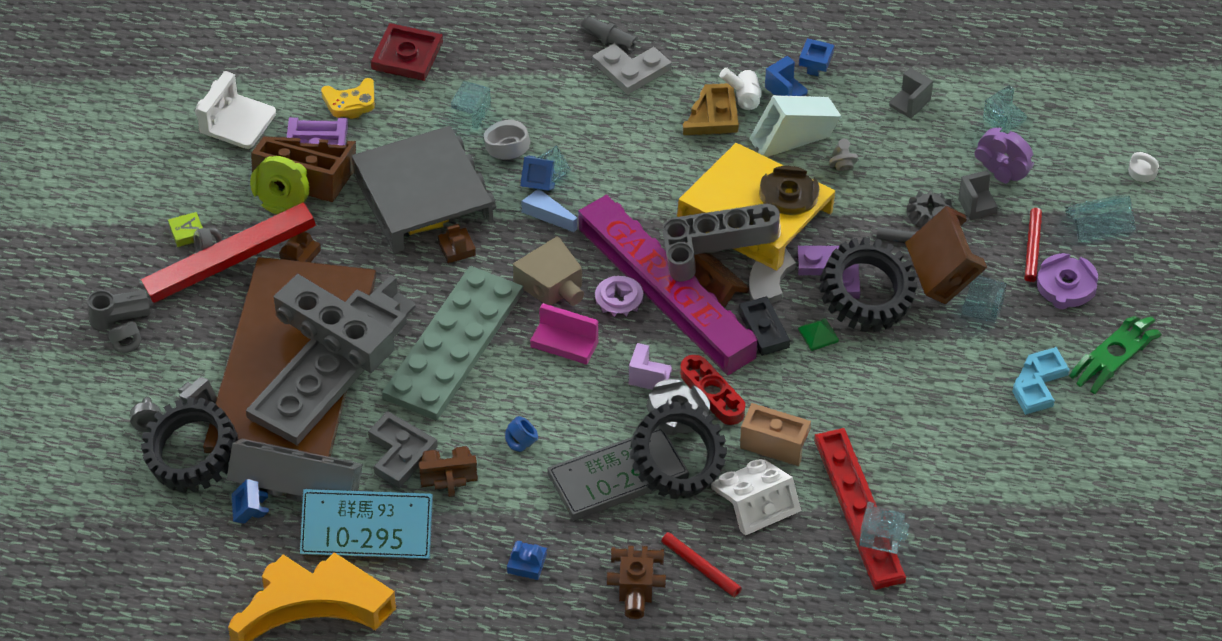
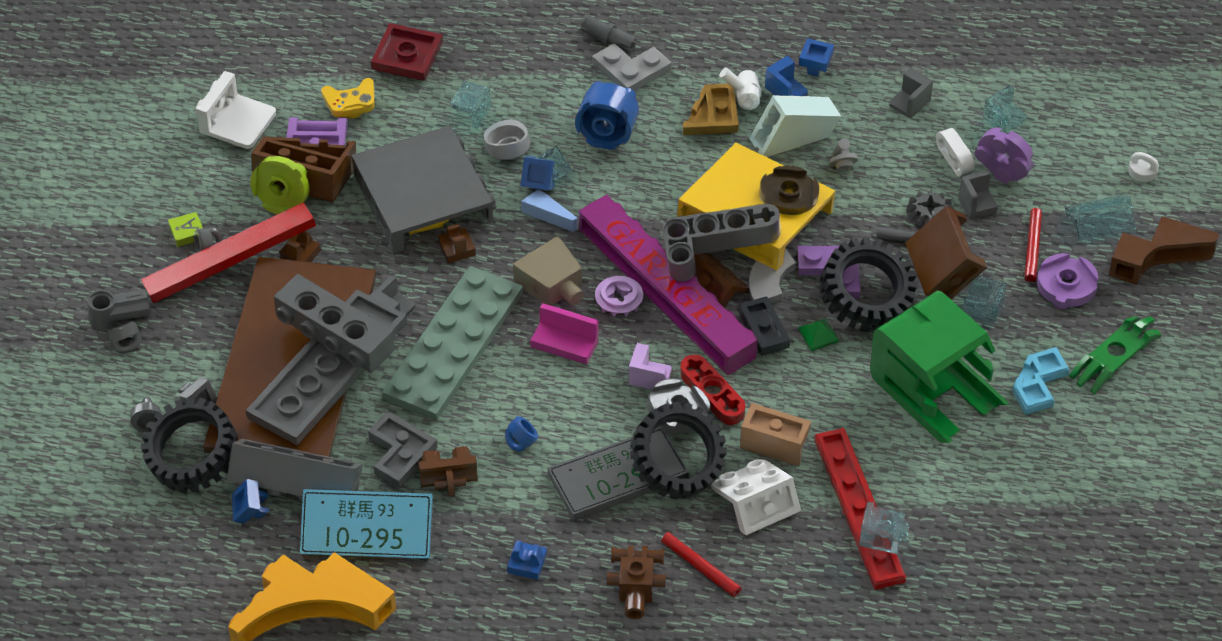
none -> blue brick [575,81,639,150]
none -> green piece [870,291,1009,443]
none -> white beam [936,128,975,177]
none -> reddish brown arch [1109,216,1219,285]

